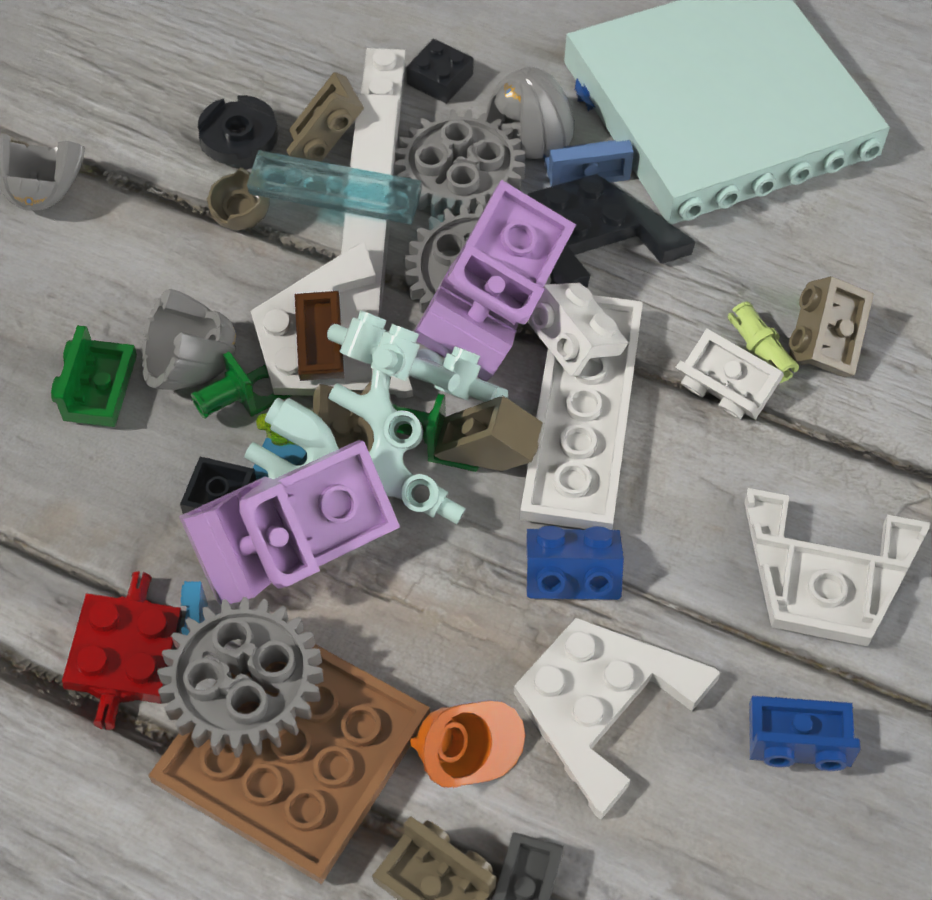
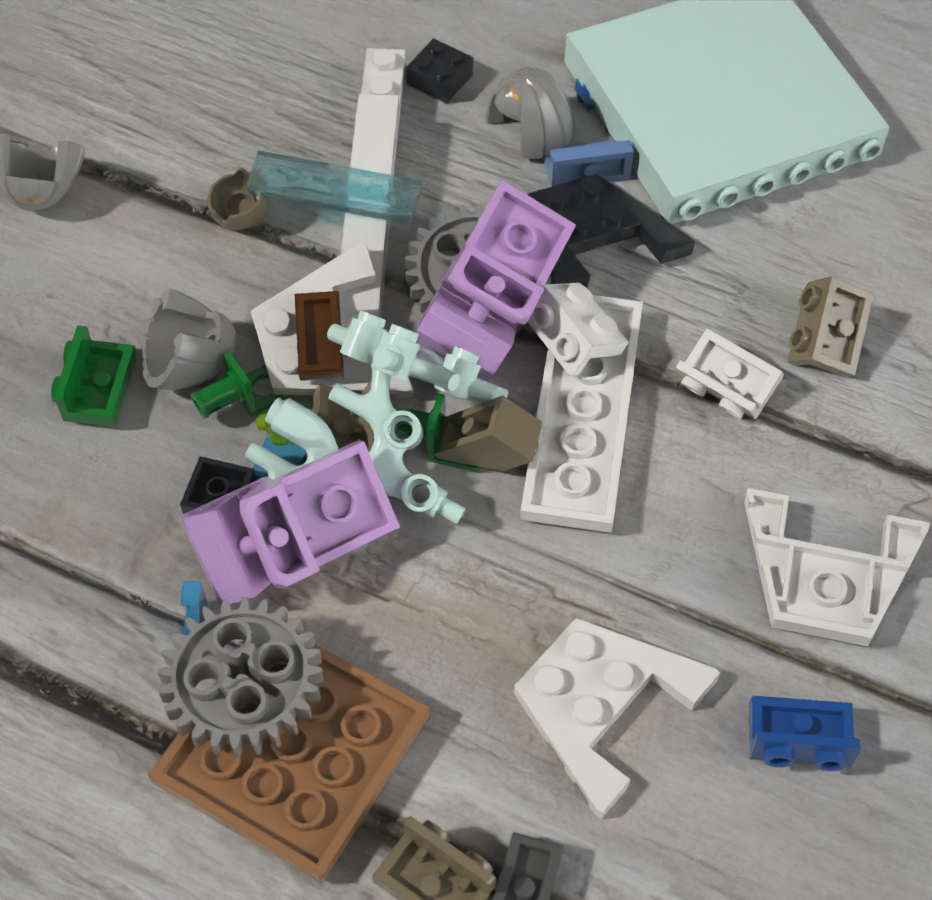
red plate [62,571,182,730] -> none
black plate [198,95,279,170] -> none
dark tan bracket [286,72,364,166] -> none
light grey gear [394,109,525,217] -> none
orange piece [410,701,525,788] -> none
blue bracket [526,526,624,600] -> none
yellowish green pin [728,301,799,383] -> none

